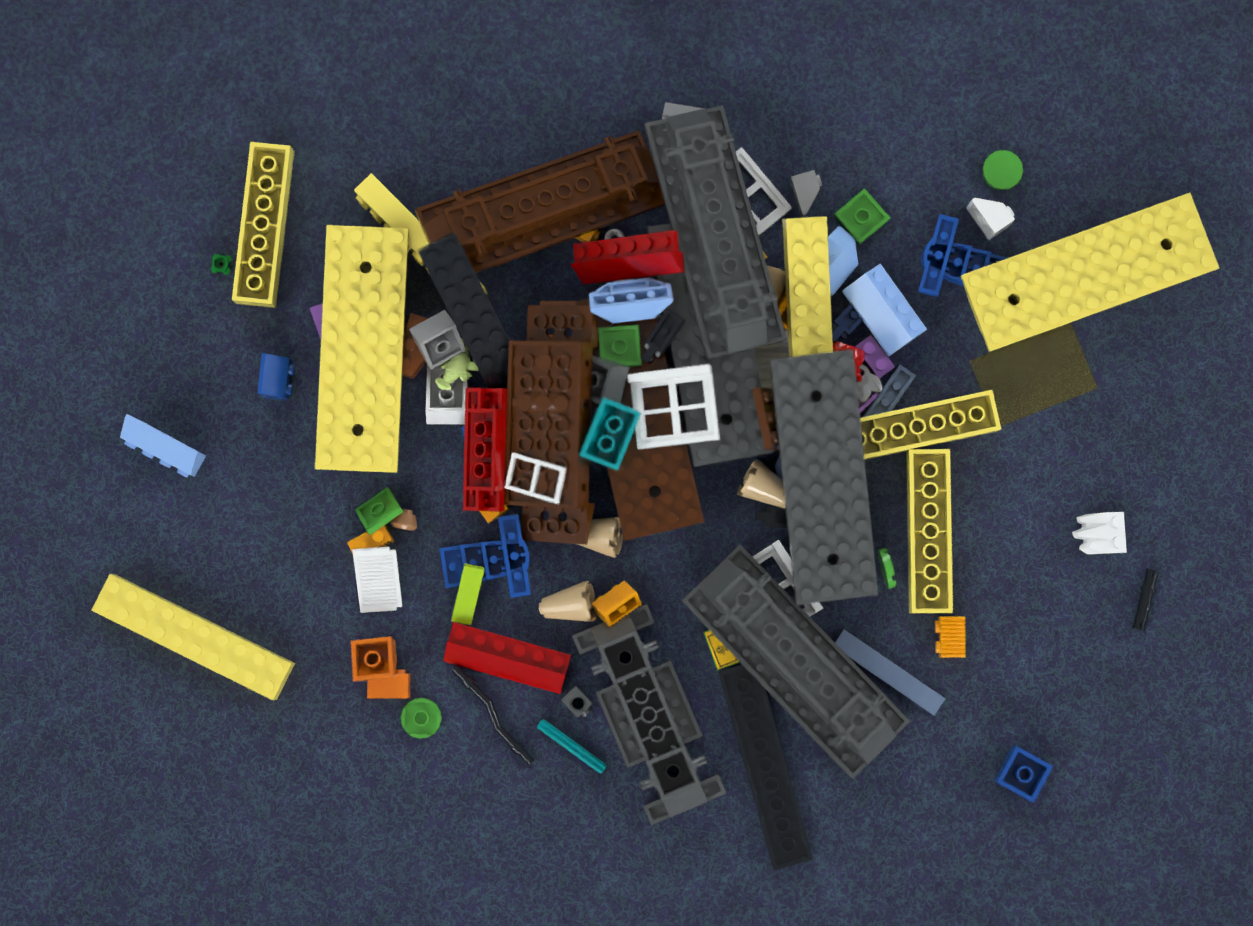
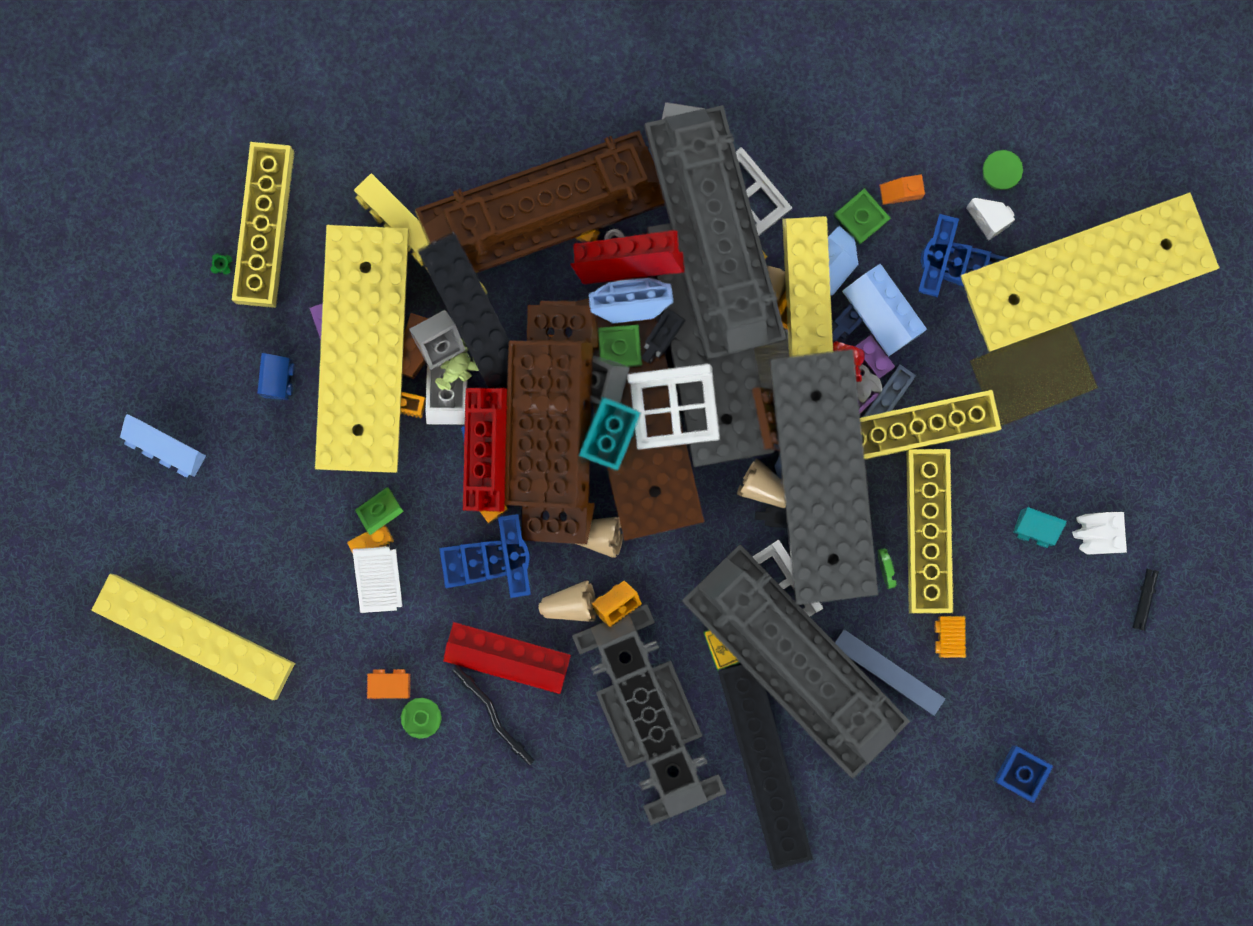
orange slope [351,636,397,682] -> none
medium nougat cone [390,509,417,531] -> none
lime tile [451,563,484,625] -> none
white window [505,453,566,504] -> none
teal axle [537,719,607,774] -> none
dark grey brick [561,686,593,718] -> none
light grey slope [790,170,822,218] -> none
none -> light orange brick [400,392,426,418]
none -> orange slope [880,174,925,205]
none -> teal slope [1013,507,1067,548]

